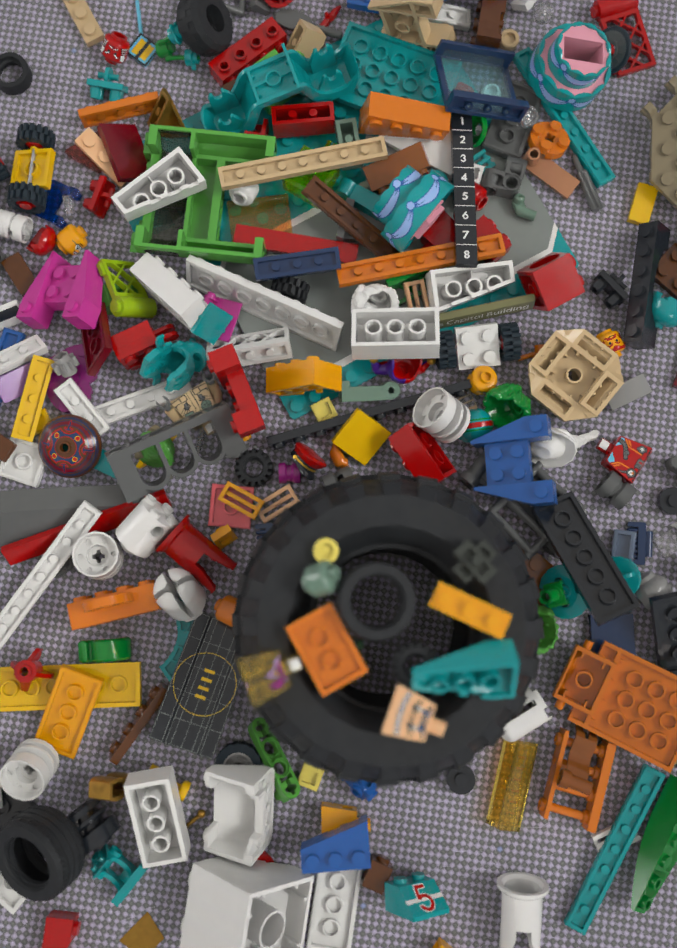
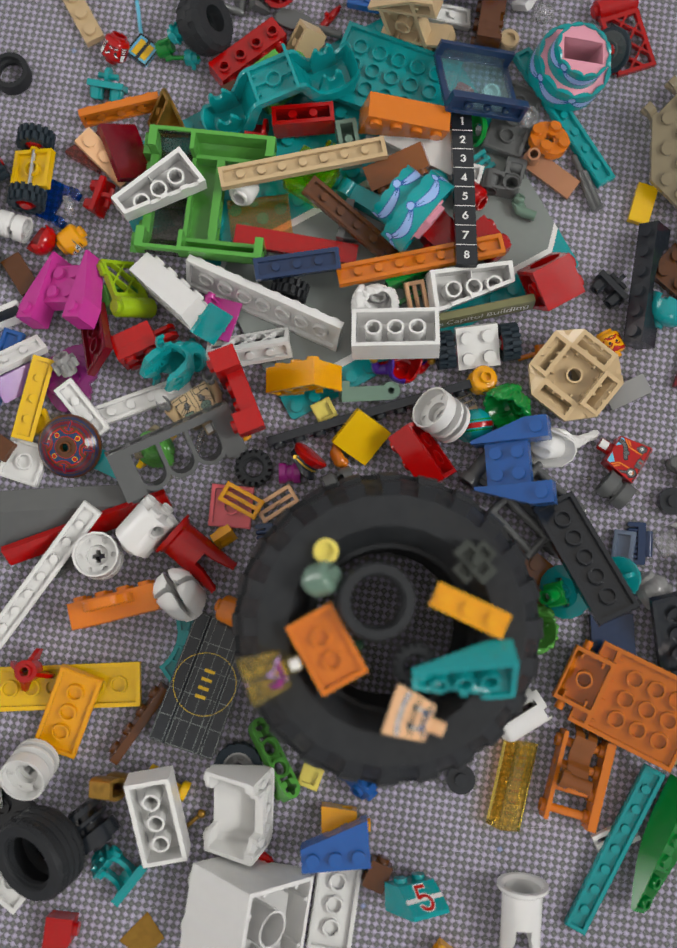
green animal [78,637,132,663] -> none

